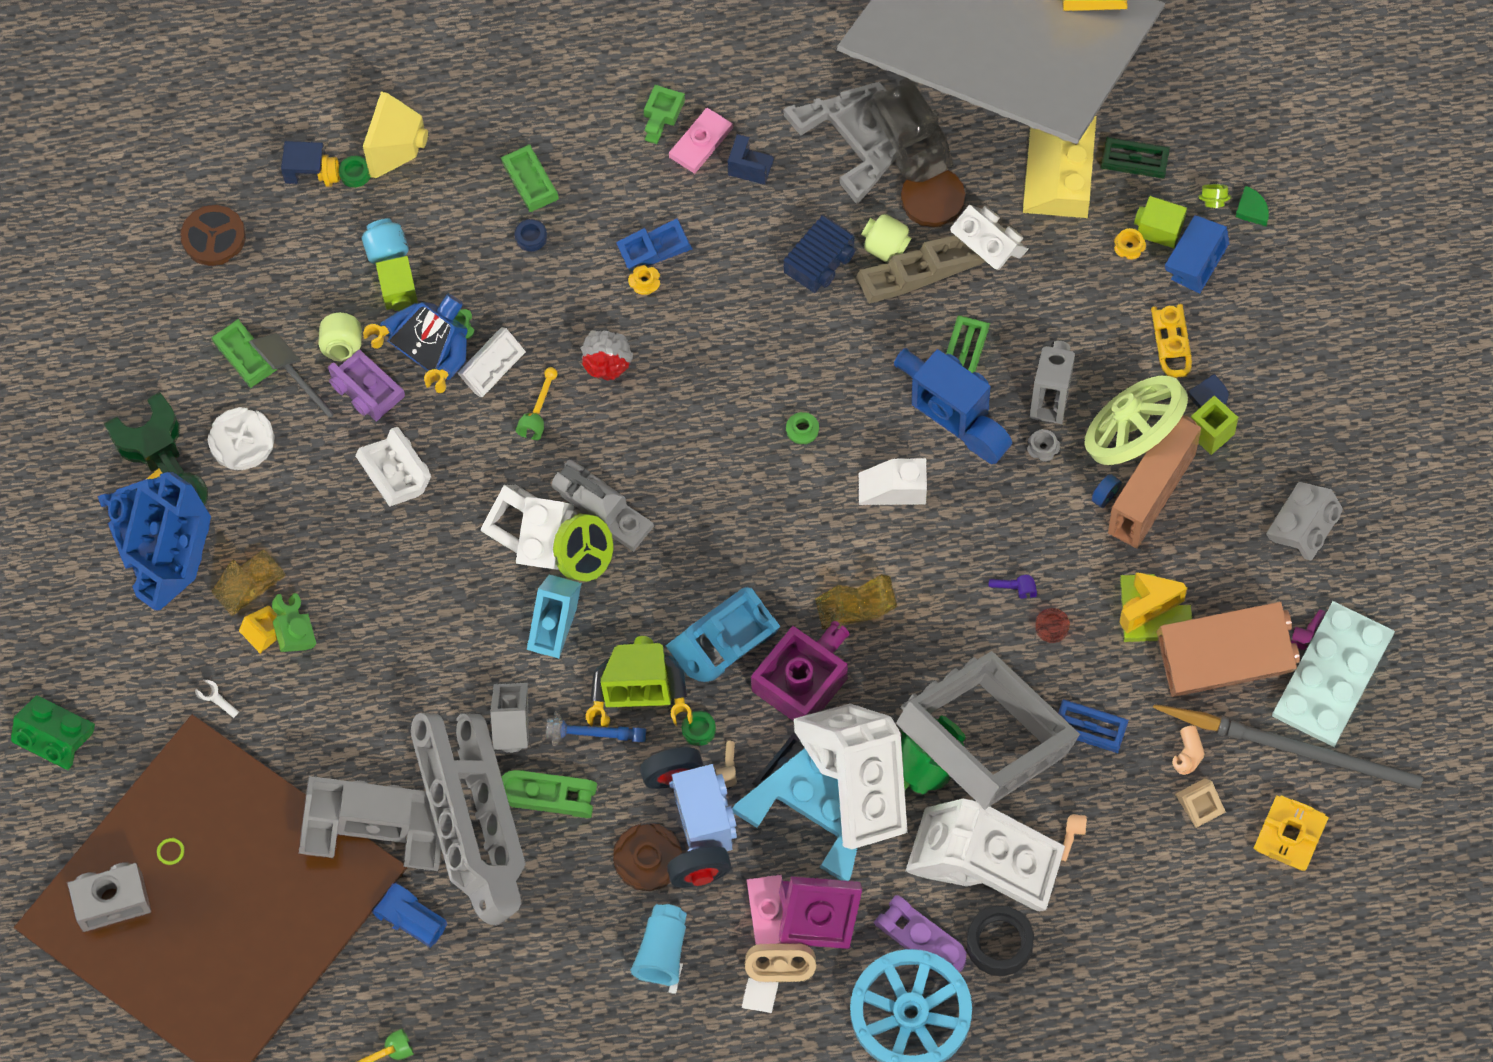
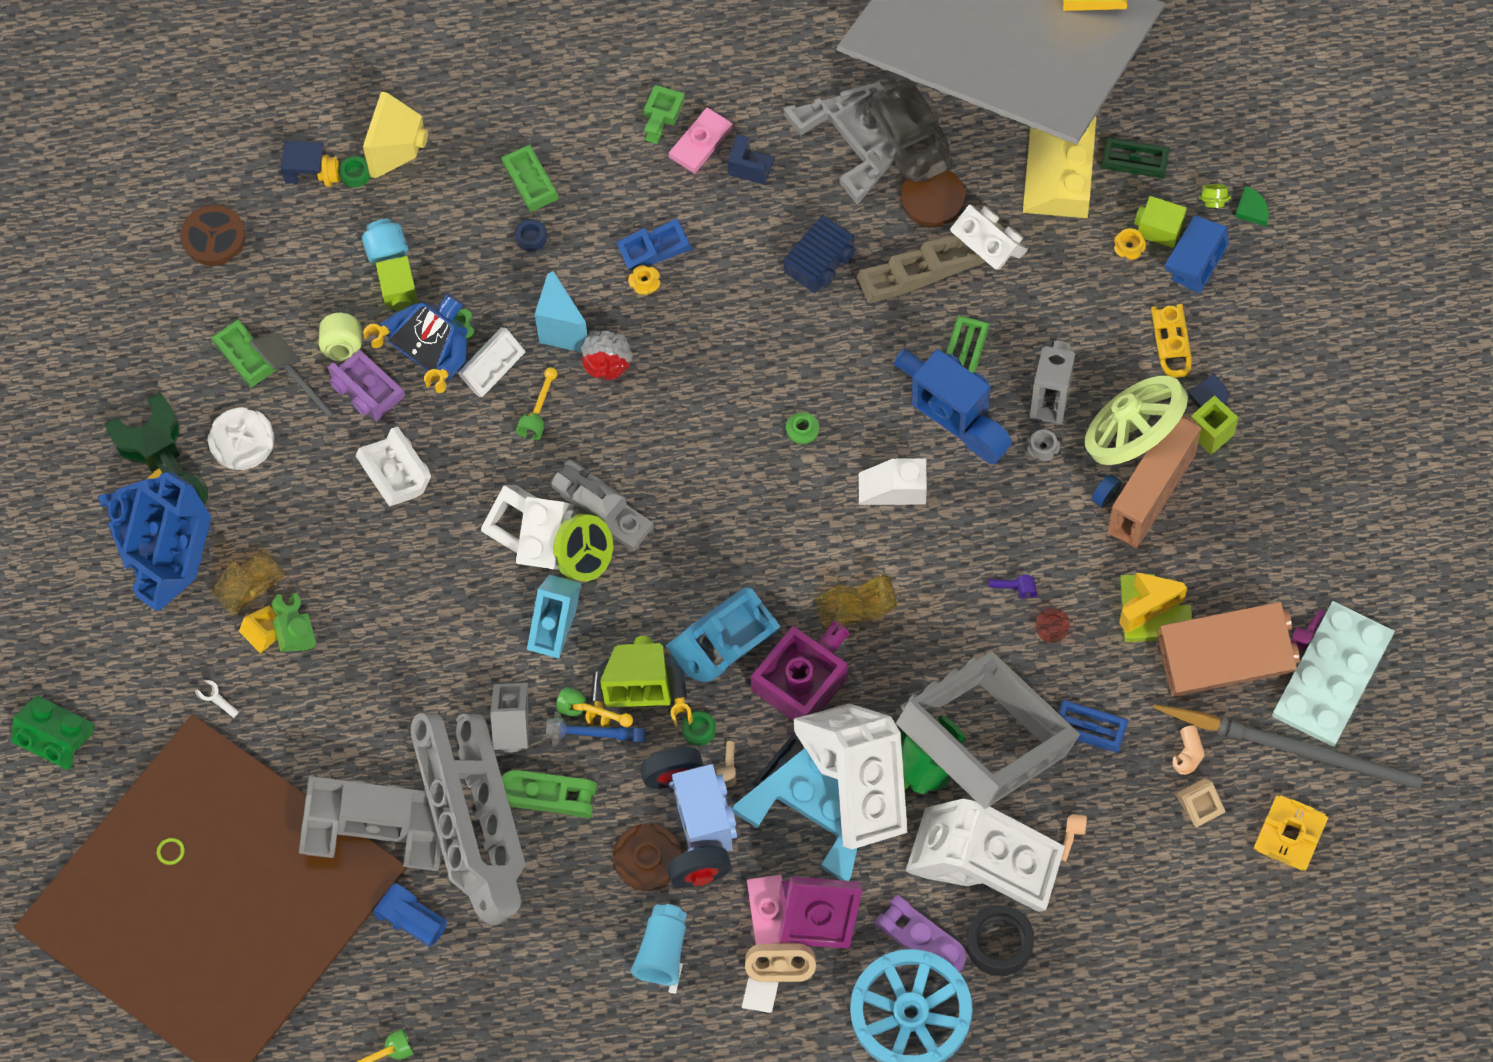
light grey brick [68,862,152,932] -> none
yellowish green head [861,214,912,263] -> none
light grey bracket [1266,482,1343,561] -> none
none -> medium azure slope [534,271,587,352]
none -> hinge [556,687,633,727]

